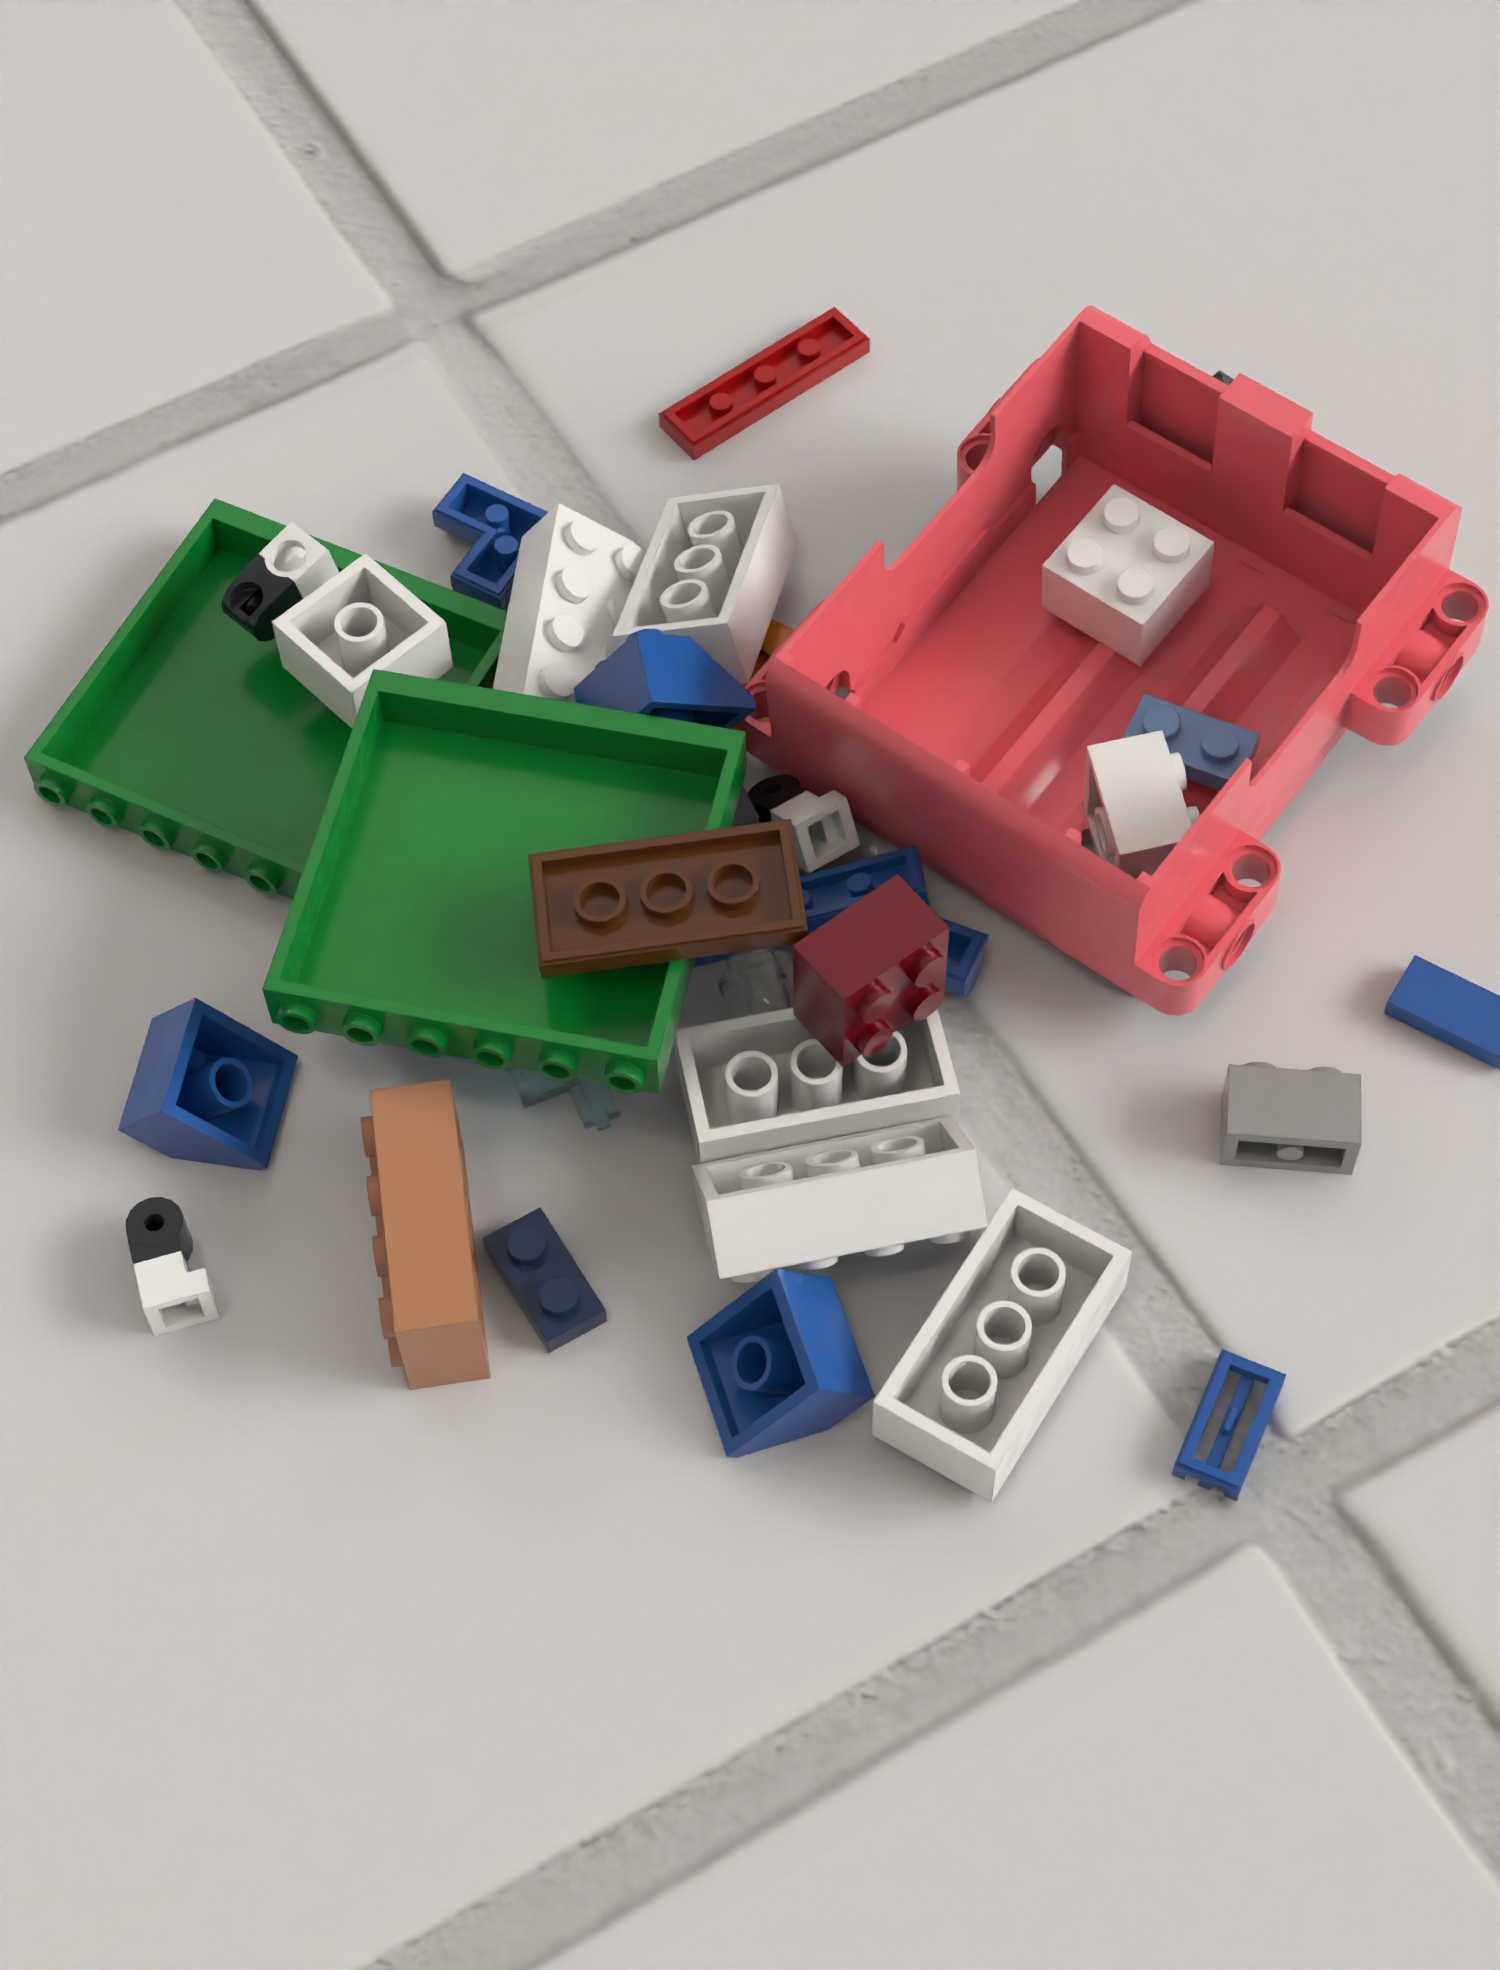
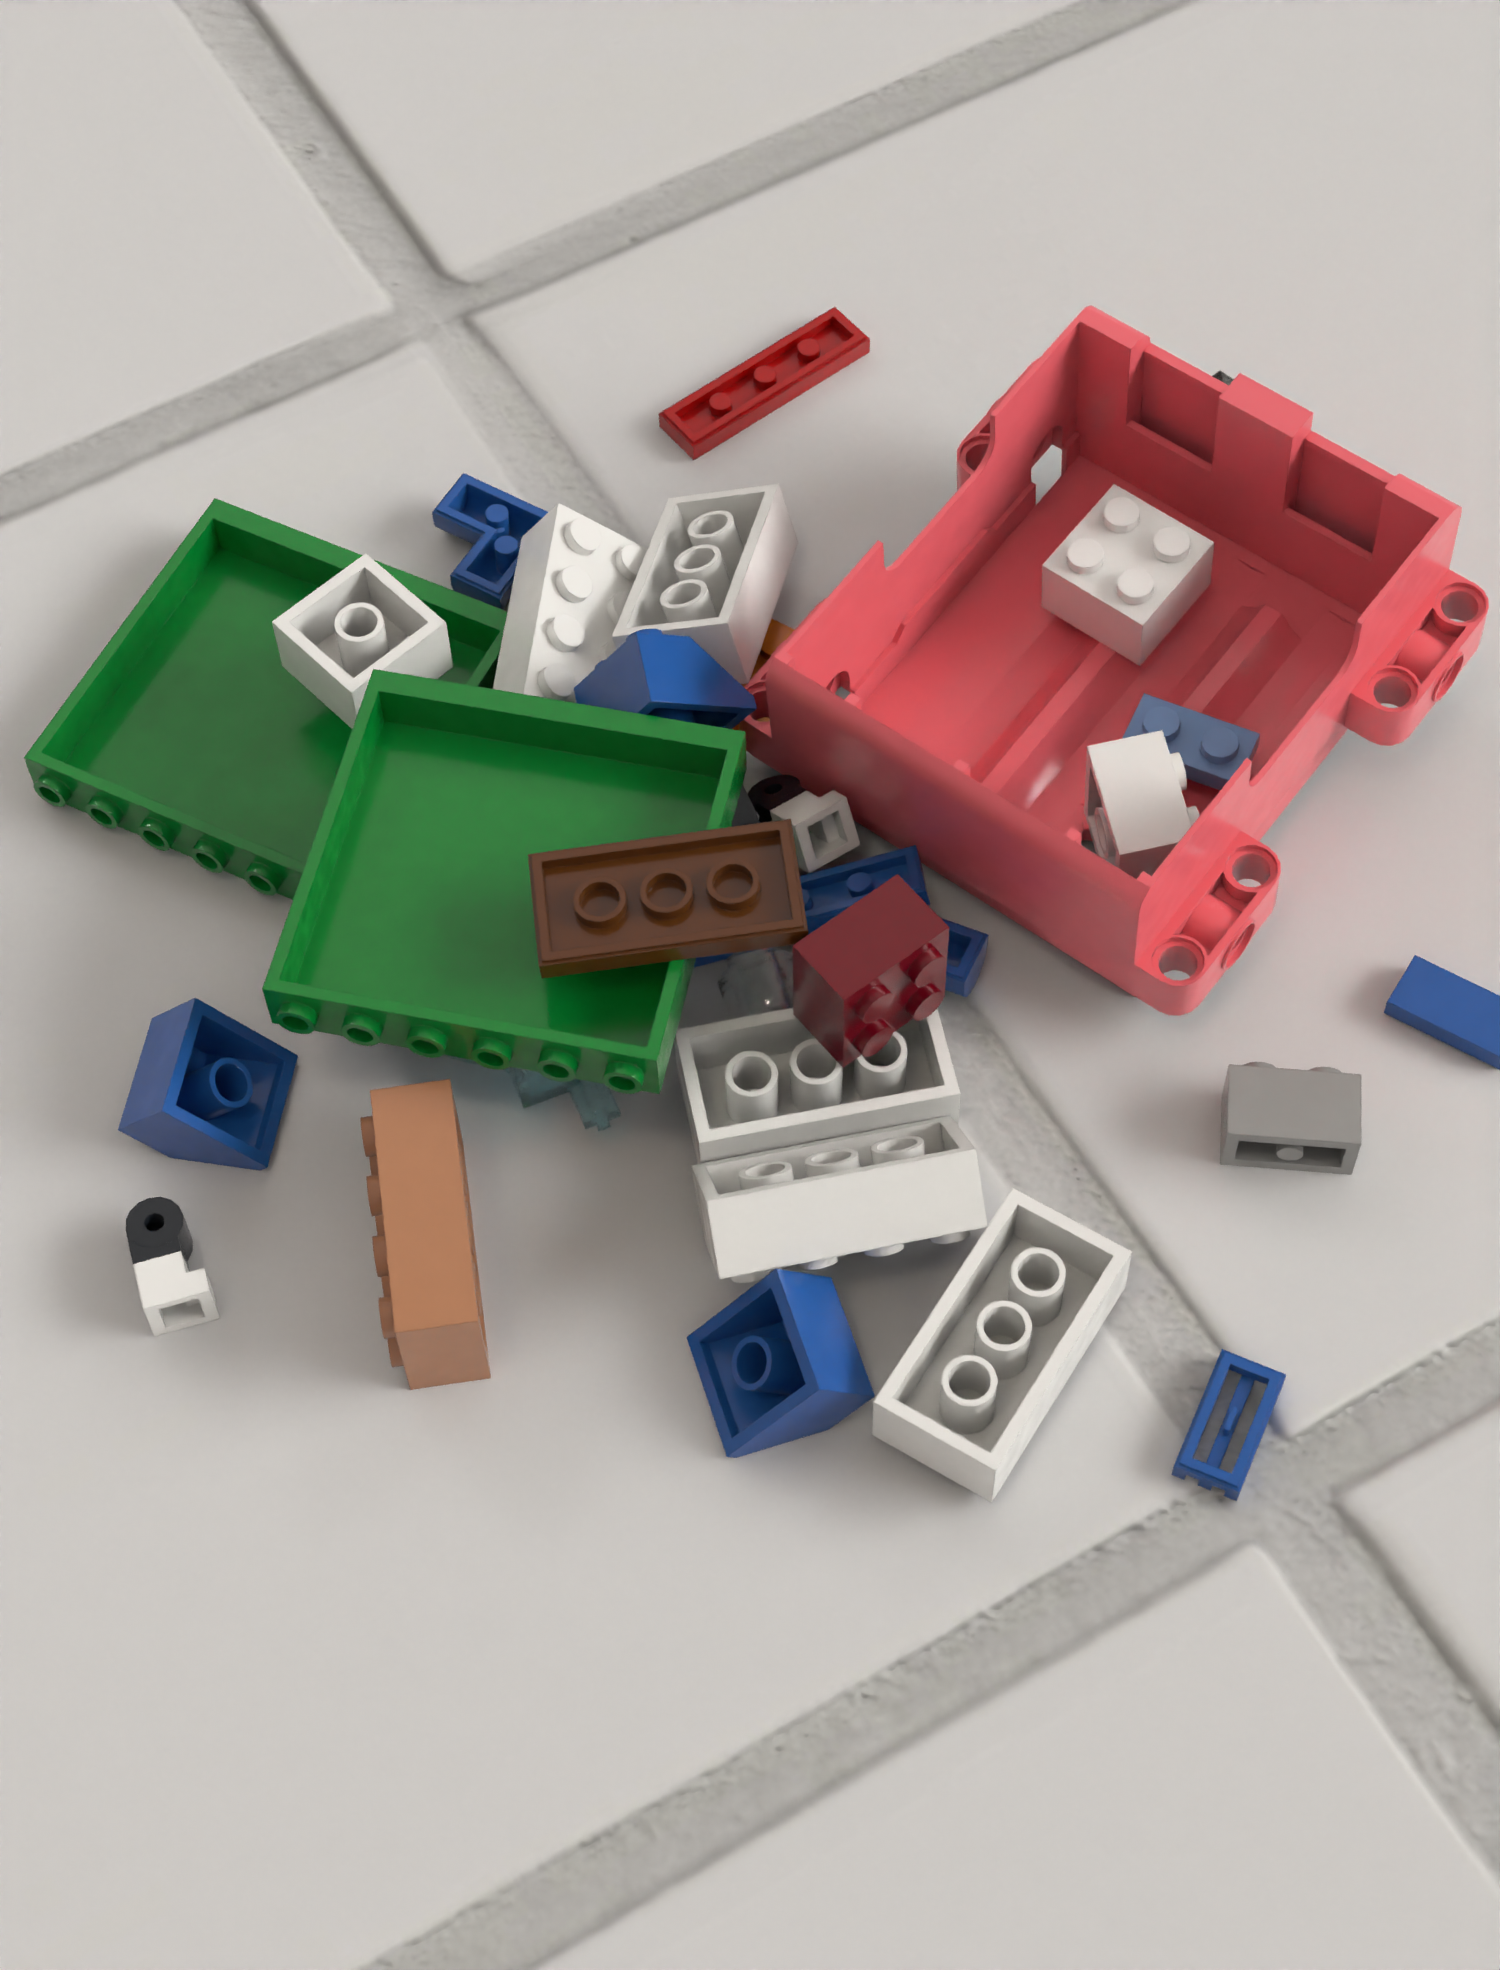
leg [221,521,339,642] -> none
dark blue plate [482,1207,607,1353] -> none

